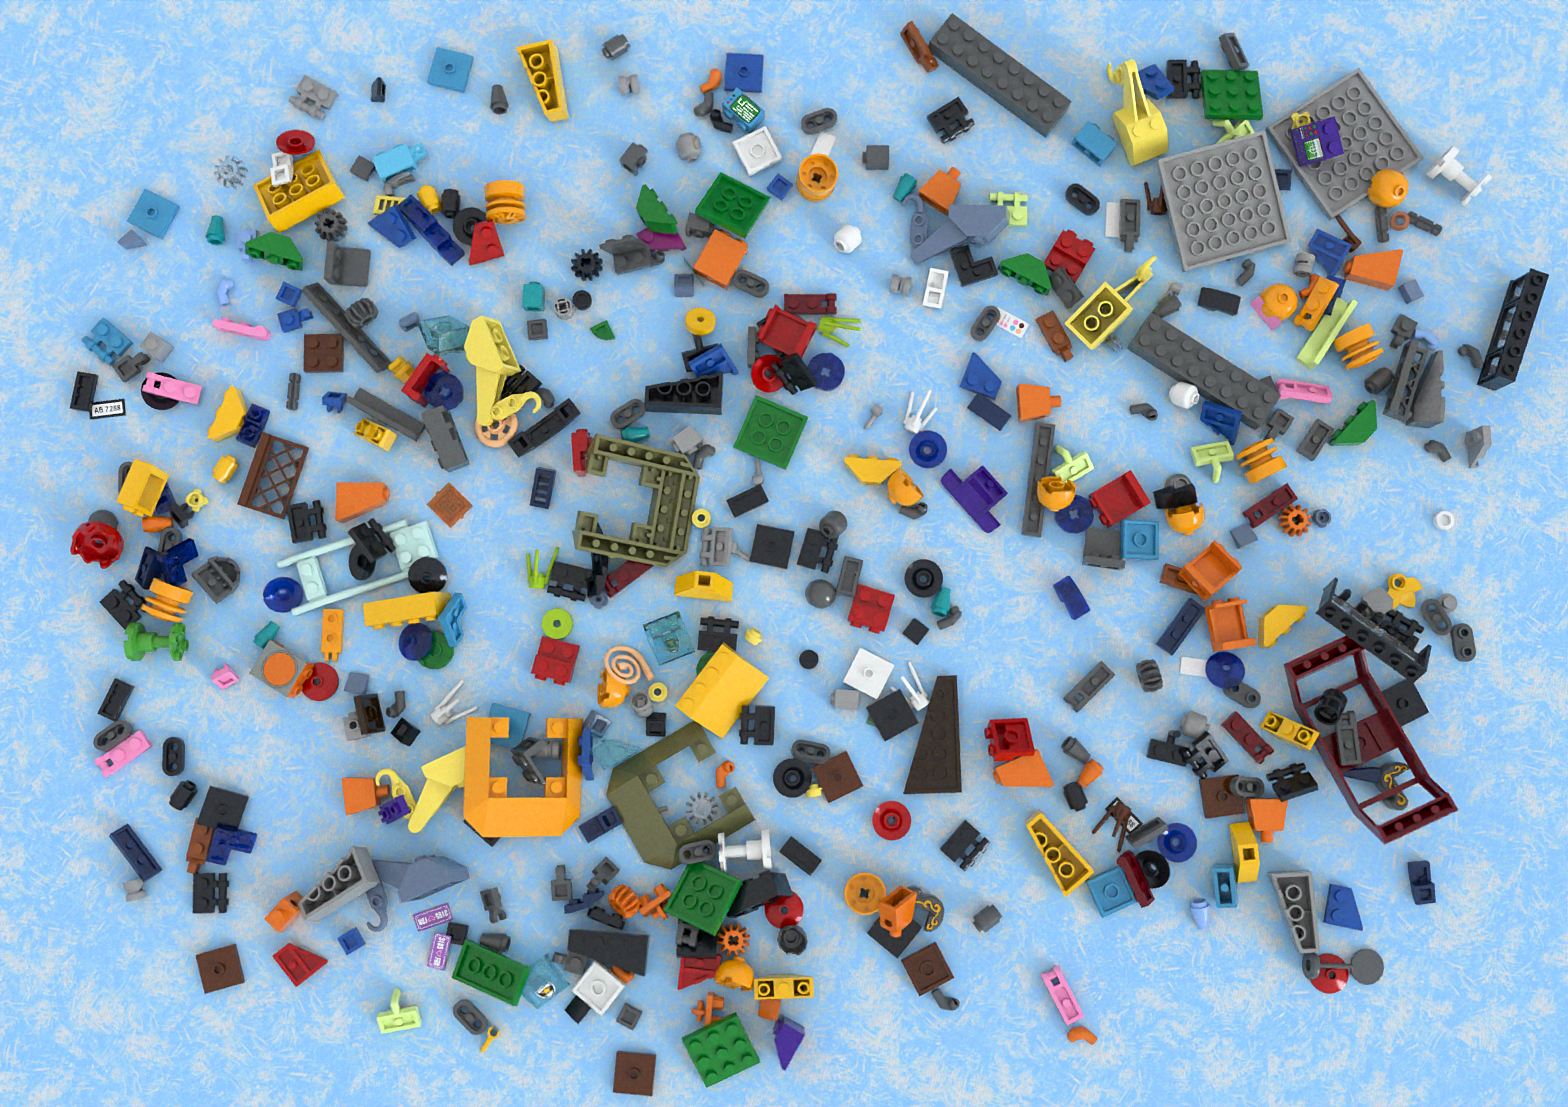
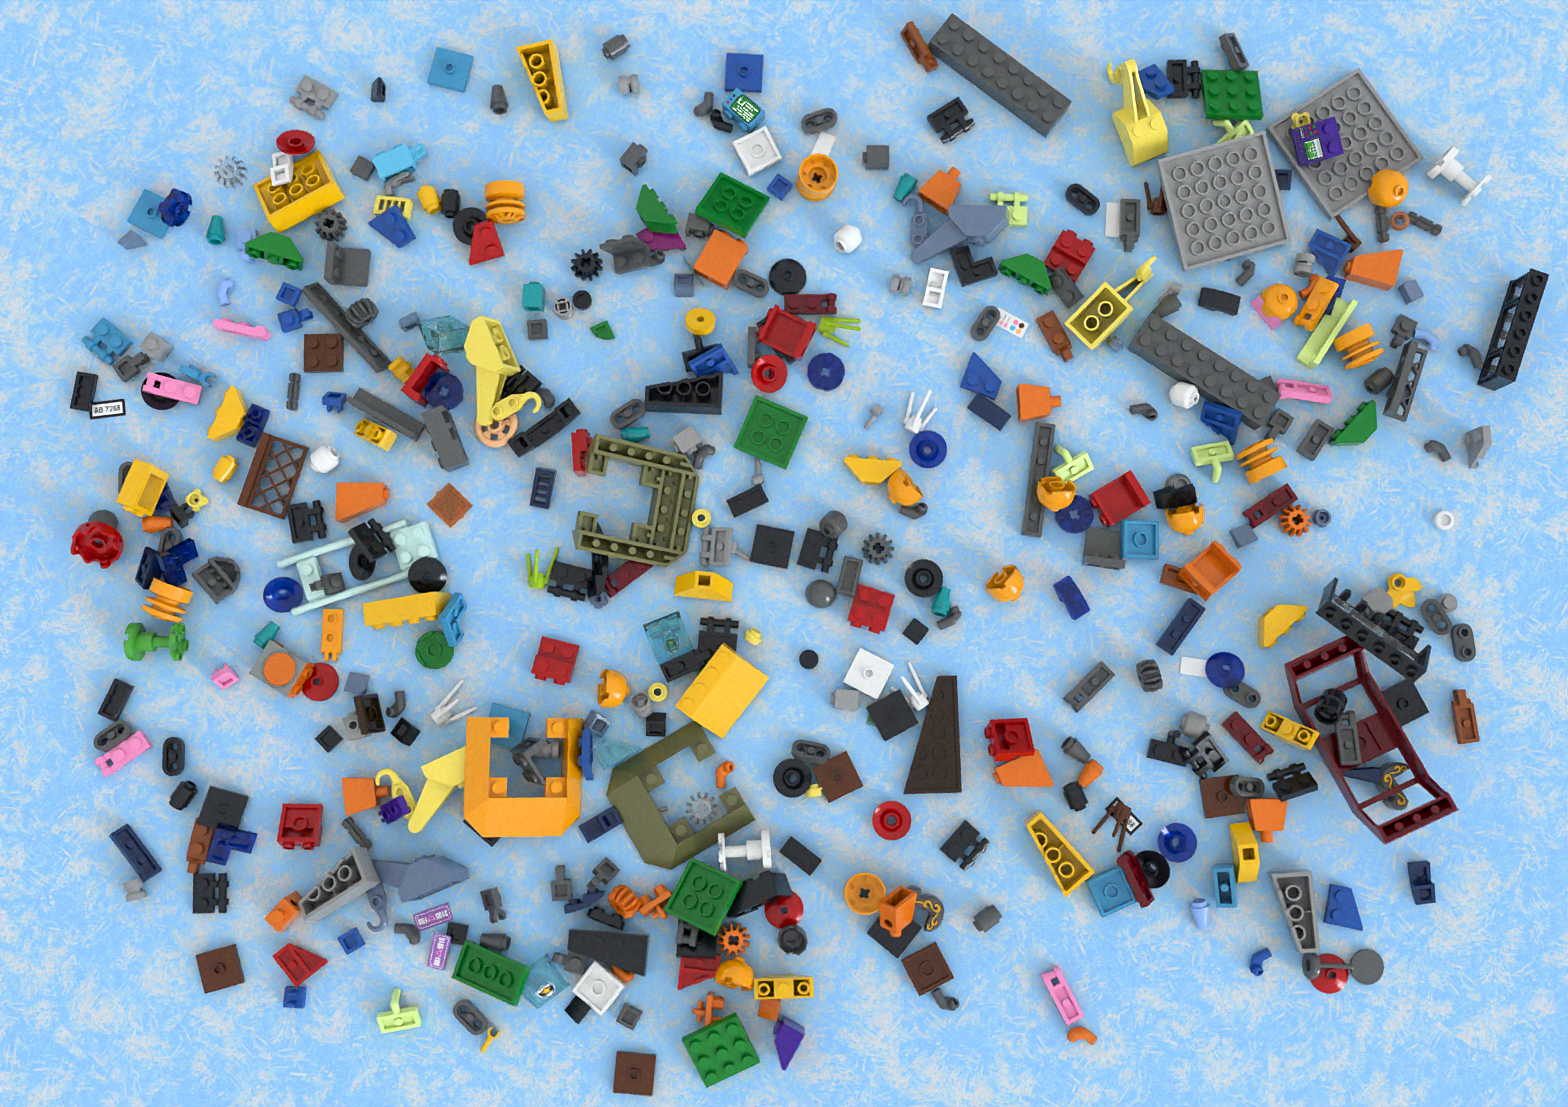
black plate [100,580,147,630] -> none
clear blue slope [397,194,465,266] -> none
clear blue dish [399,623,433,661] -> none
lime piece [542,608,573,639] -> none
light nougat piece [604,646,655,684] -> none
light grey head [676,133,702,163] -> none
dark grey plate [677,840,717,865] -> none
orange arm [699,68,722,94] -> none
black plate [739,705,775,745] -> none
black plate [770,352,818,395] -> none
dark purple plate [941,465,1008,533] -> none
dark azure brick [1071,121,1117,167] -> none
dark grey plate [1126,817,1169,849] -> none
orange panel [1204,597,1257,652] -> none
flat silver wedge [1406,350,1446,429] -> none
none -> clear blue plate [158,188,192,228]
none -> dark azure plate [178,364,217,388]
none -> red plate [277,803,324,850]
none -> blue tile [283,986,307,1009]
none -> dark grey plate [309,572,346,595]
none -> white head [310,445,340,474]
none -> black tile [315,725,343,753]
none -> dark grey axle [342,817,373,850]
none -> dark grey arm [394,923,421,945]
none -> black hinge [659,648,714,682]
none -> black dish [769,259,806,295]
none -> dark grey gear [861,532,894,565]
none -> light orange cylinder [985,565,1024,602]
none -> blue arm [1249,947,1272,976]
none -> dark orange hinge [1451,689,1480,744]

